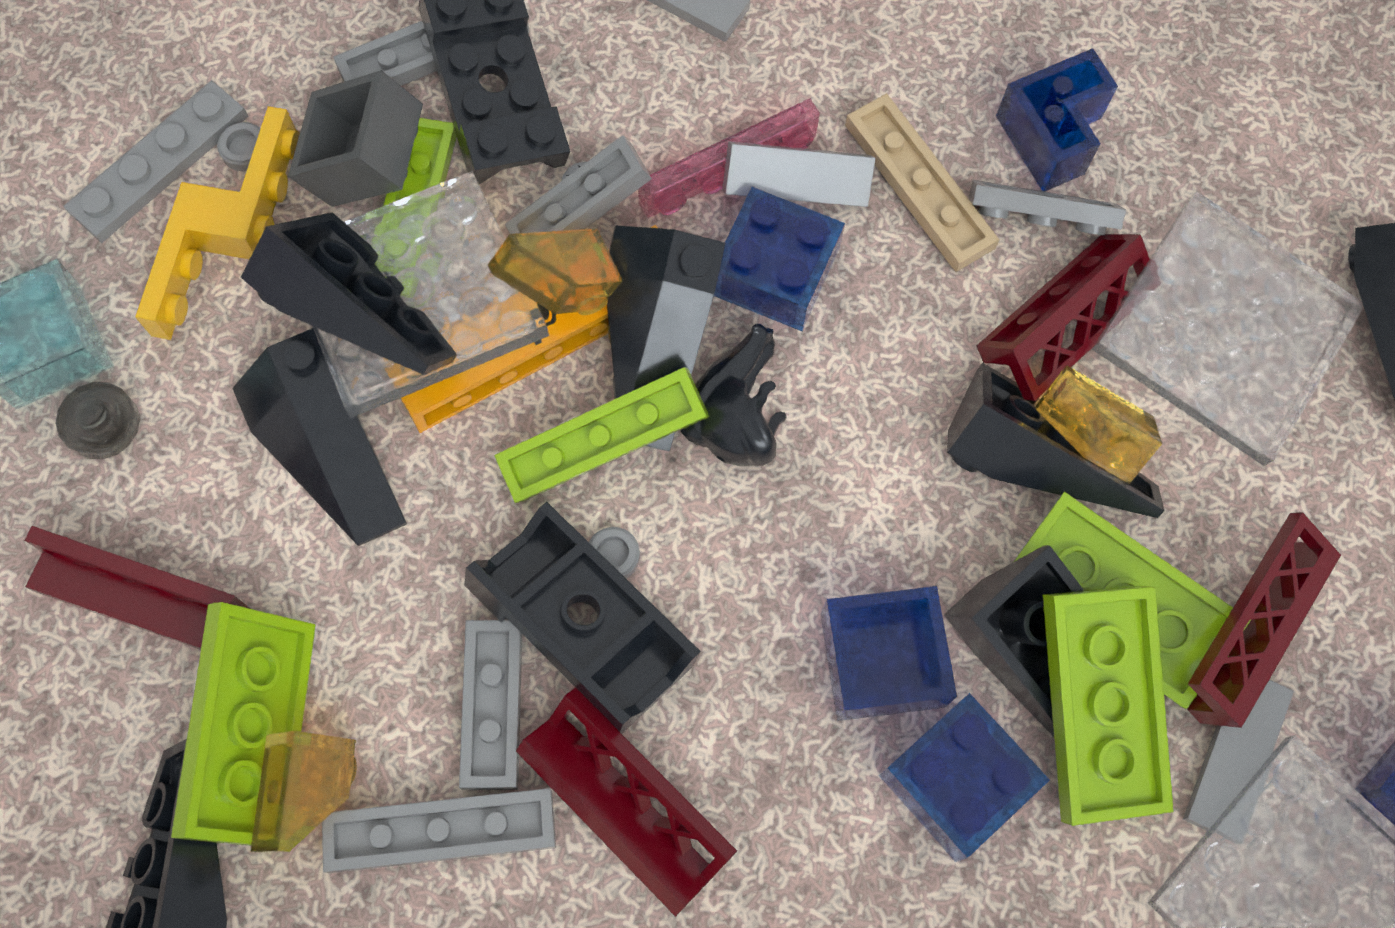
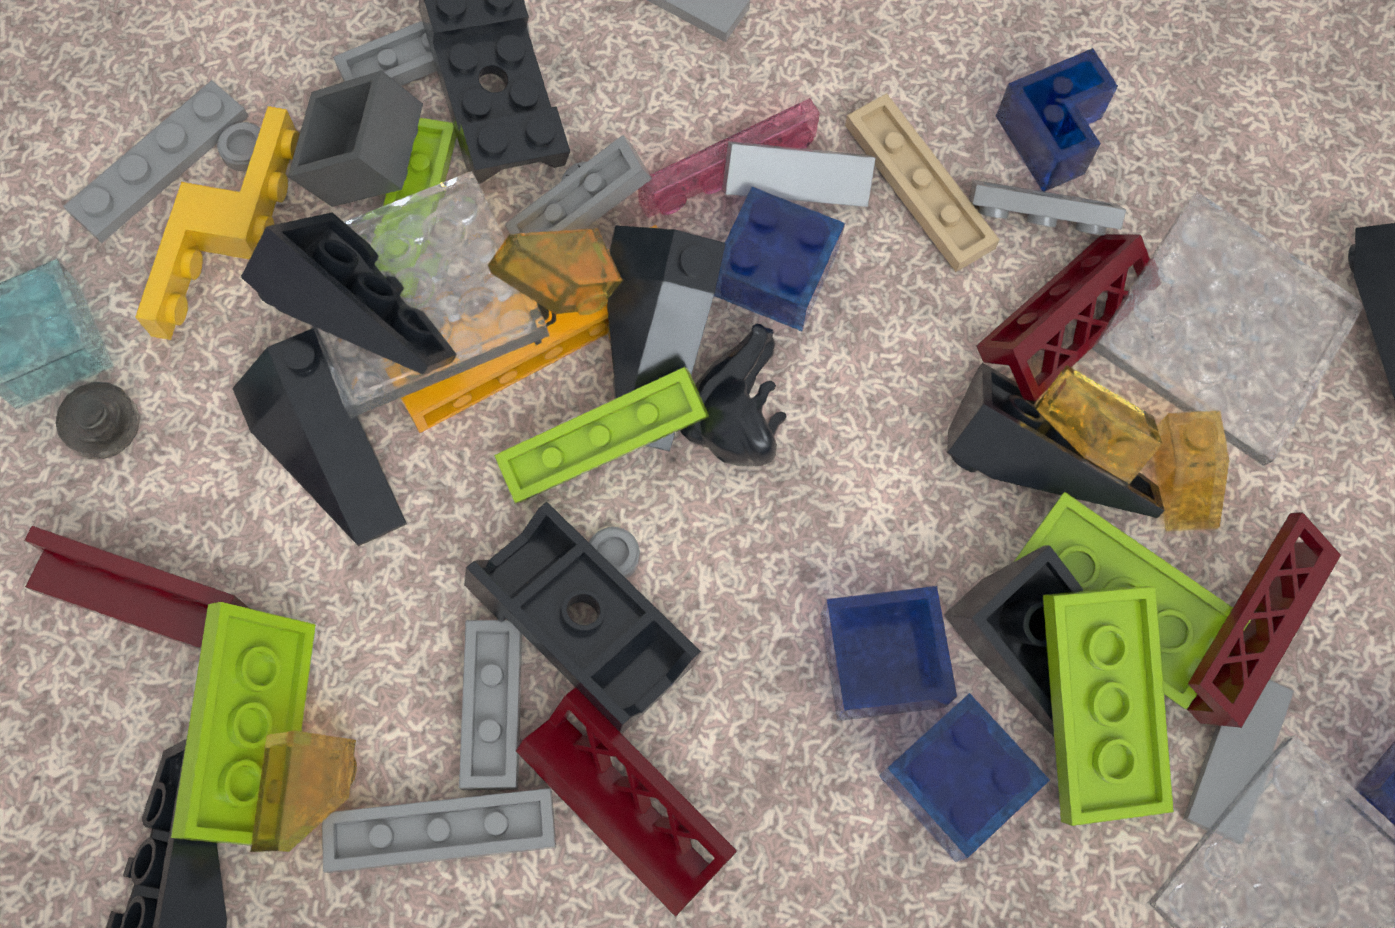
none -> clear yellow slope [1150,410,1230,531]

